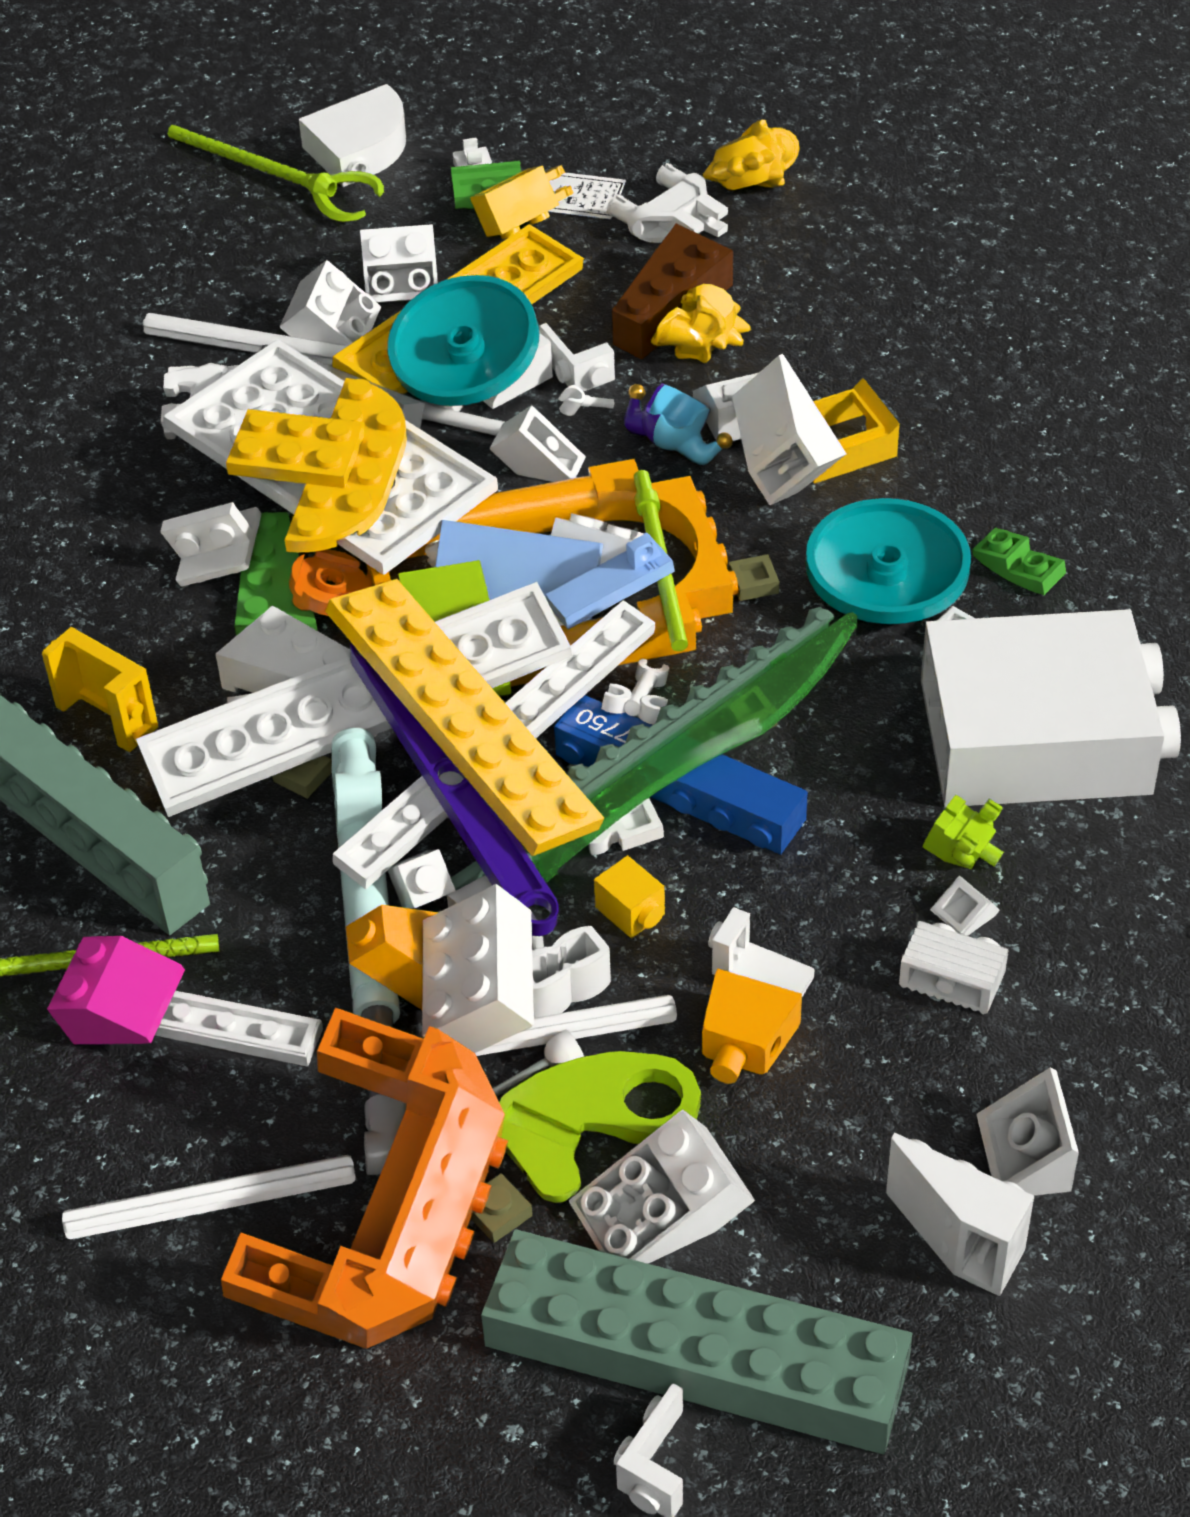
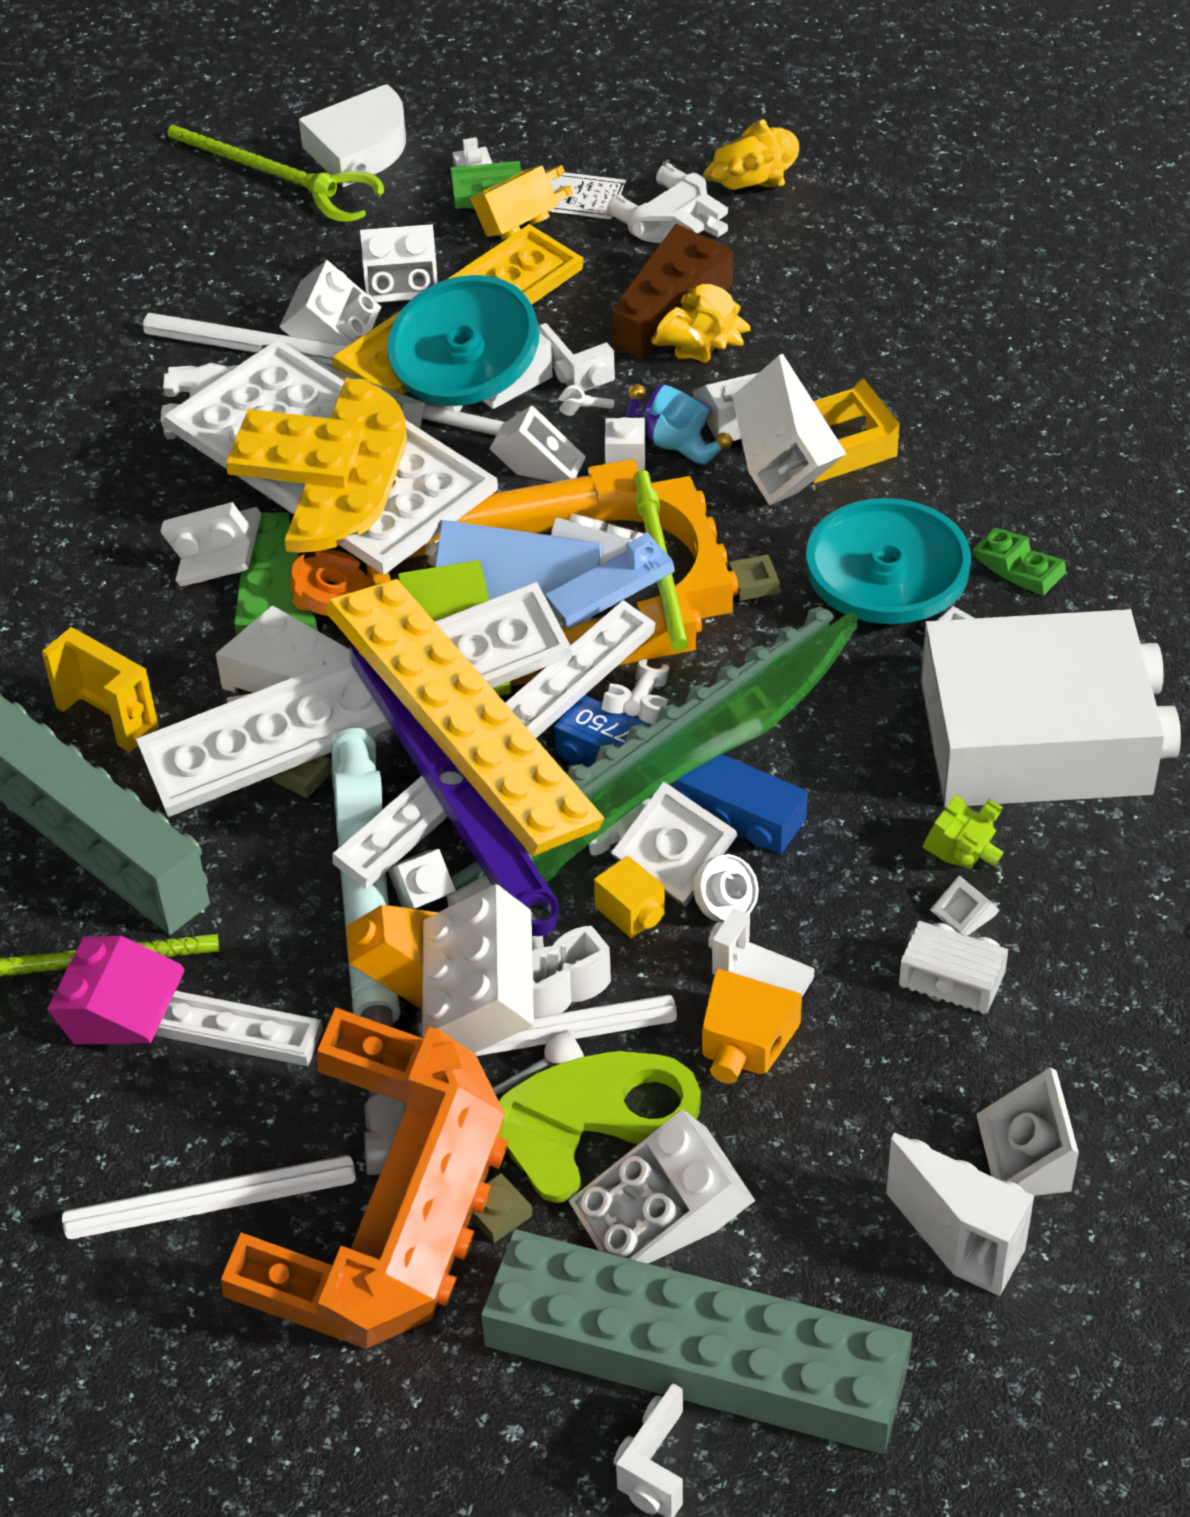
none -> white brick [605,417,645,470]
none -> white tile [611,782,737,907]
none -> white plate [693,854,758,923]

